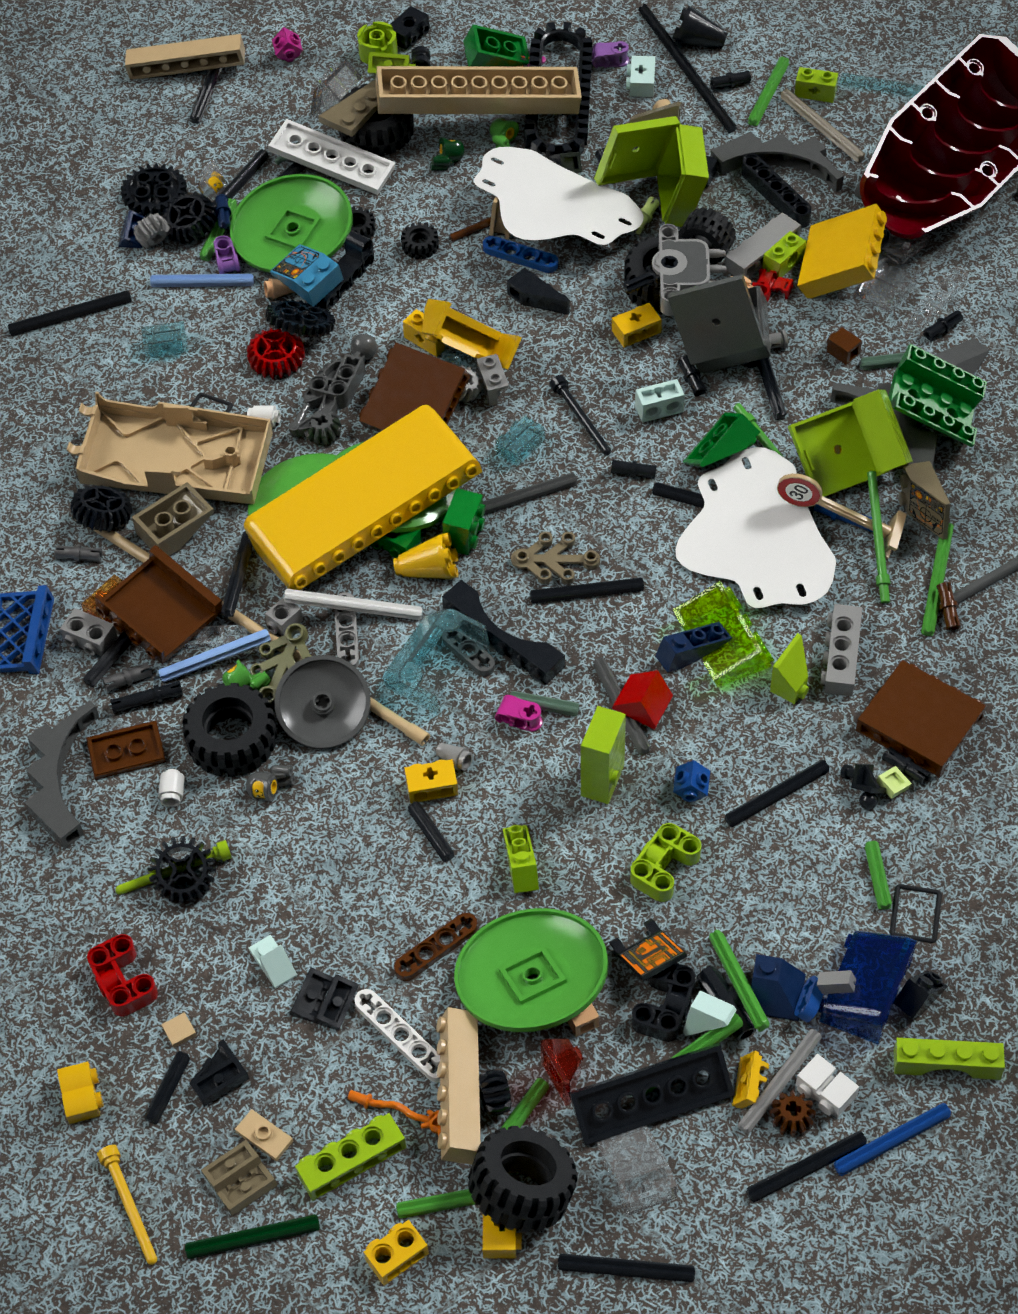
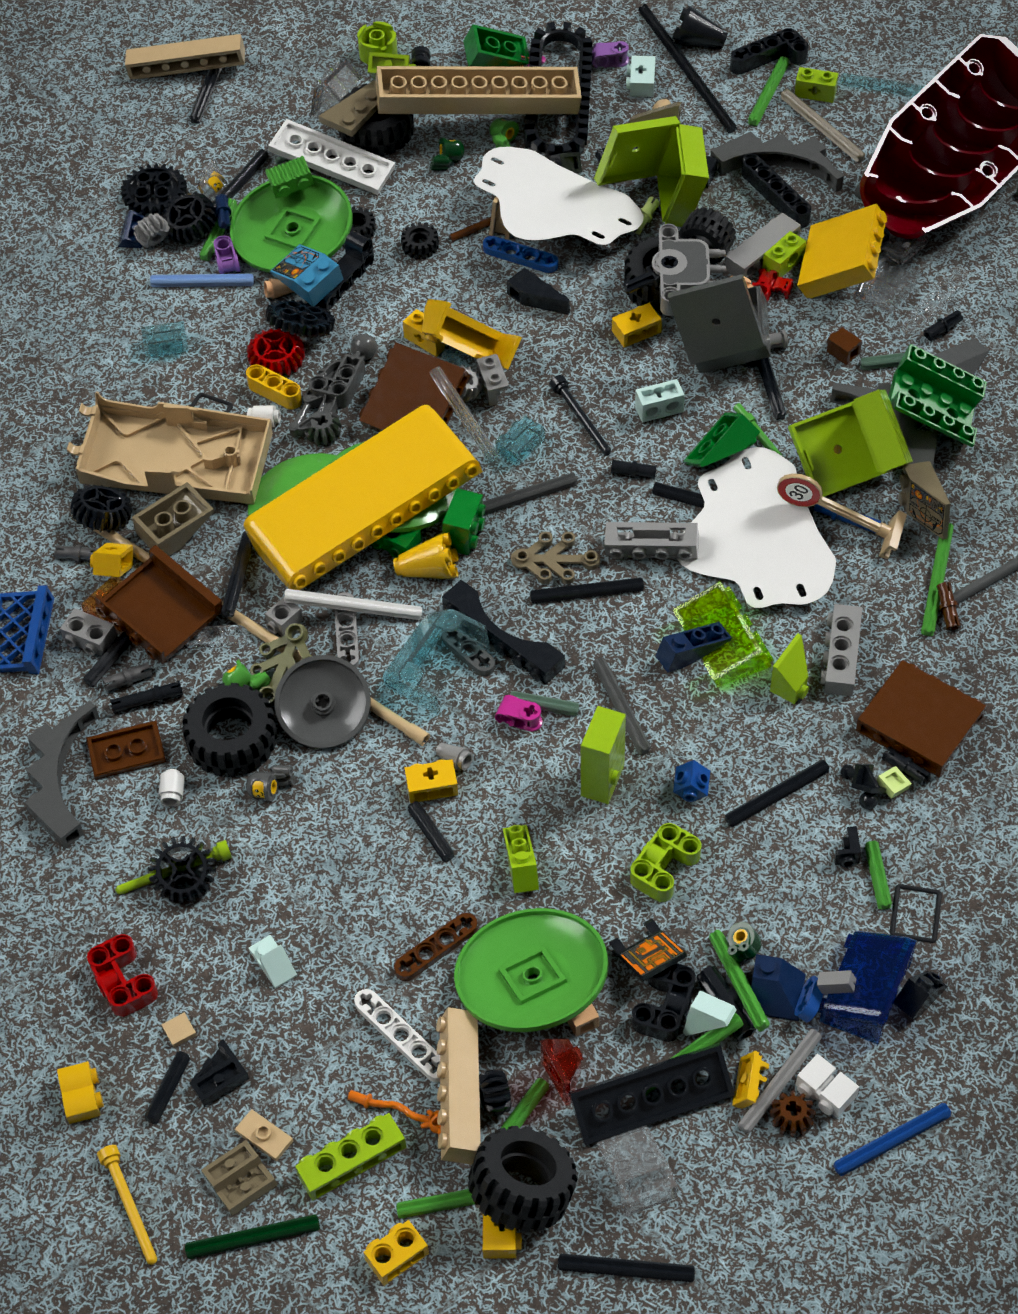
black axle [8,290,132,336] -> none
light blue axle [159,629,271,682] -> none
dark pink brick [272,27,303,62] -> none
black slope [289,967,359,1031] -> none
black brick [390,6,430,50] -> none
red slope [612,670,673,730] -> none
black pin [677,355,707,397] -> none
black pin [710,70,751,90] -> none
black axle [746,1131,867,1202] -> none
bright green bar [867,471,890,603] -> none
lime arch [894,1038,1005,1080] -> none
none -> yellow brick [90,543,133,577]
none -> yellow beam [246,365,302,410]
none -> bright green brick [265,156,314,199]
none -> clear axle [429,366,500,463]
none -> light grey brick [604,522,699,560]
none -> dark green piece [727,921,761,962]
none -> black beam [730,28,809,74]
none -> black bracket [834,826,861,868]

